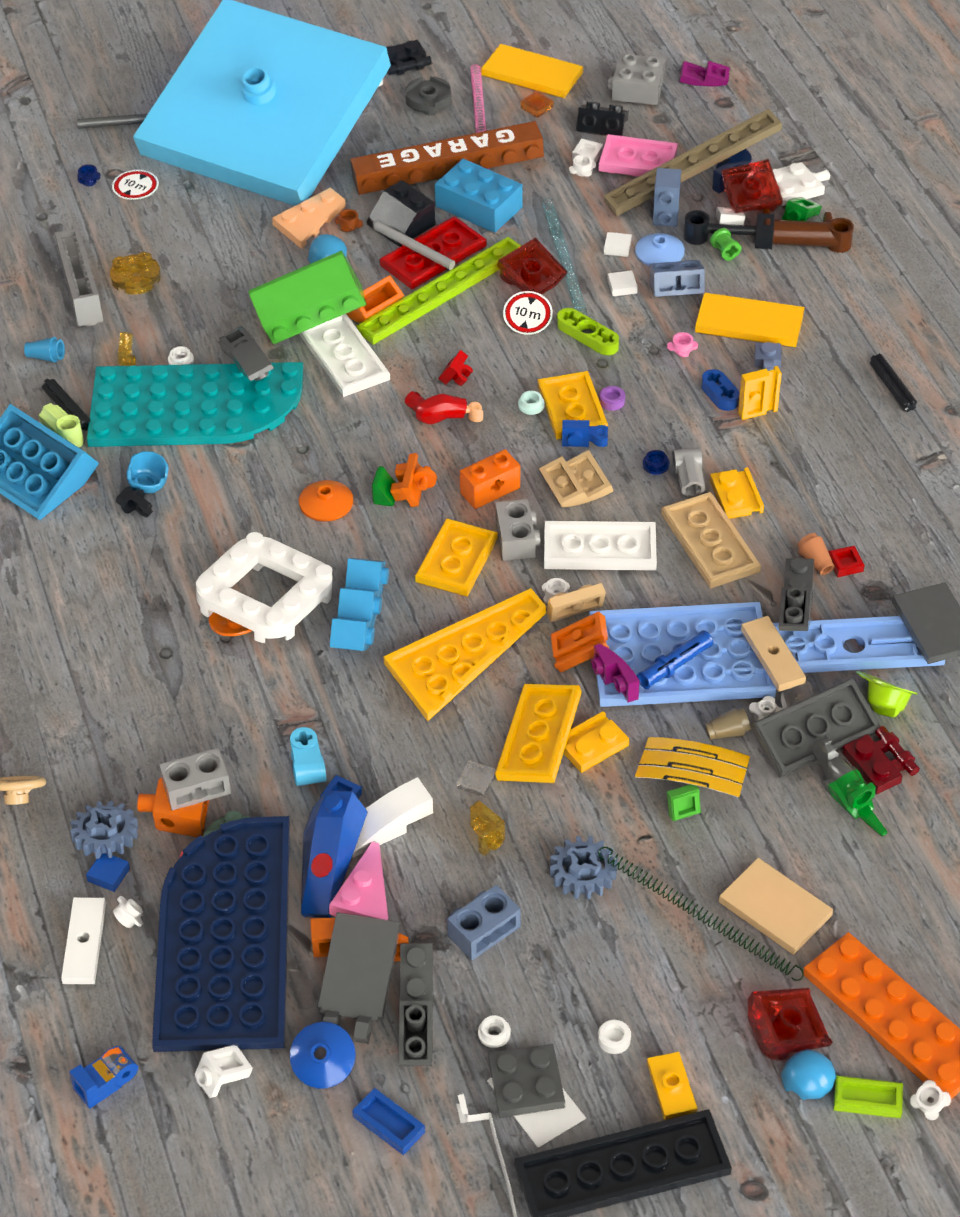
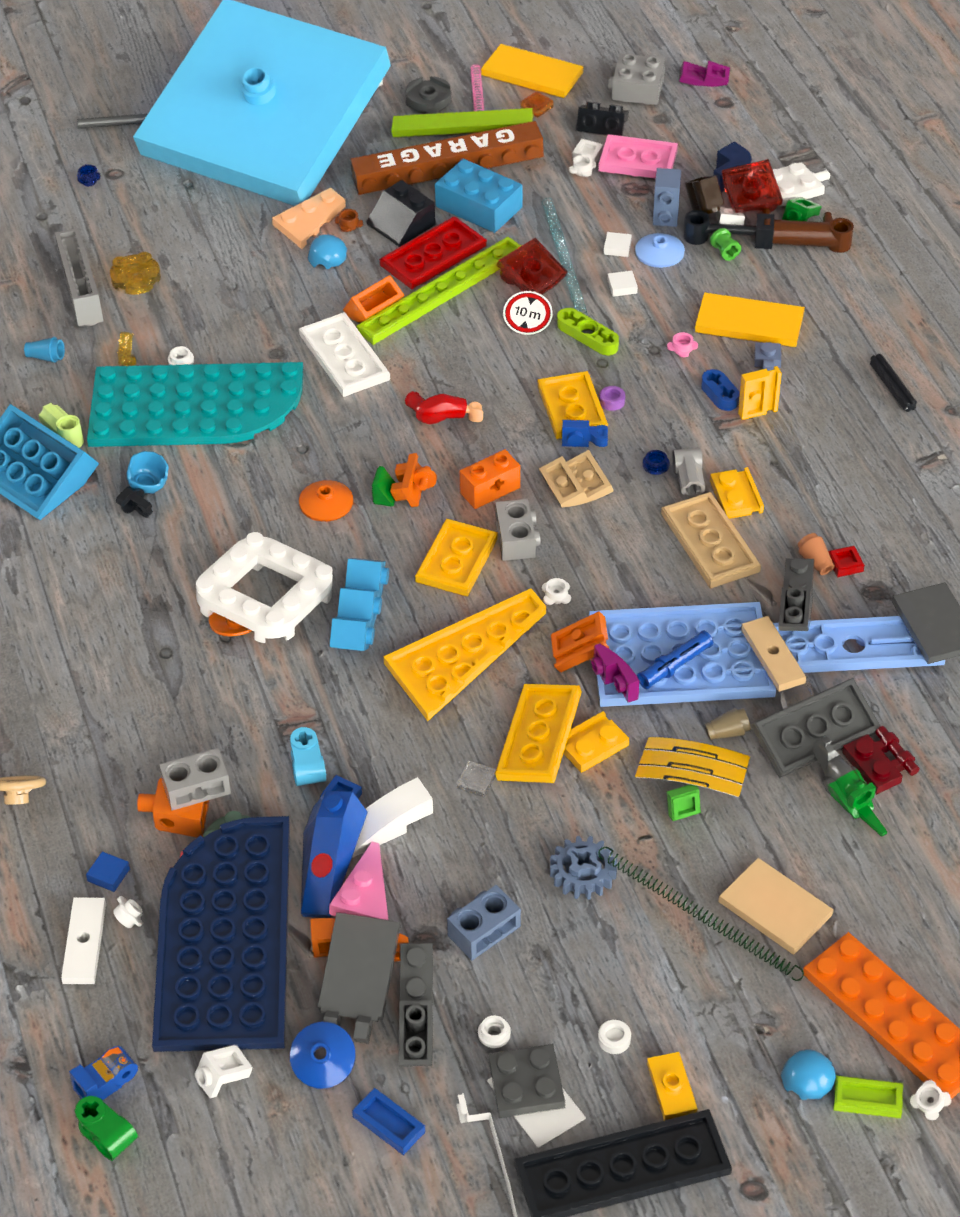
black axle [42,379,91,431] -> none
sand blue gear [70,801,138,859] -> none
sticker [112,170,159,200] -> none
dark grey slope [218,326,274,381] -> none
bright green slope [248,250,367,344] -> none
light grey bar [373,221,455,270] -> none
black plate [386,40,432,76] -> none
red tile [438,350,473,386] -> none
clear yellow bracket [470,800,505,856] -> none
light aqua plate [518,391,544,415] -> none
white plate [544,521,657,570] -> none
tan plate [546,583,606,622] -> none
dark tan plate [604,109,782,216] -> none
sand blue brick [650,260,705,297] -> none
clear red slope [747,988,833,1061] -> none
white plate [749,696,783,721] -> none
lime piece [856,671,918,718] -> none
none -> green piece [75,1096,138,1161]
none -> lime tile [391,108,533,137]
none -> dark brown brick [685,175,724,214]

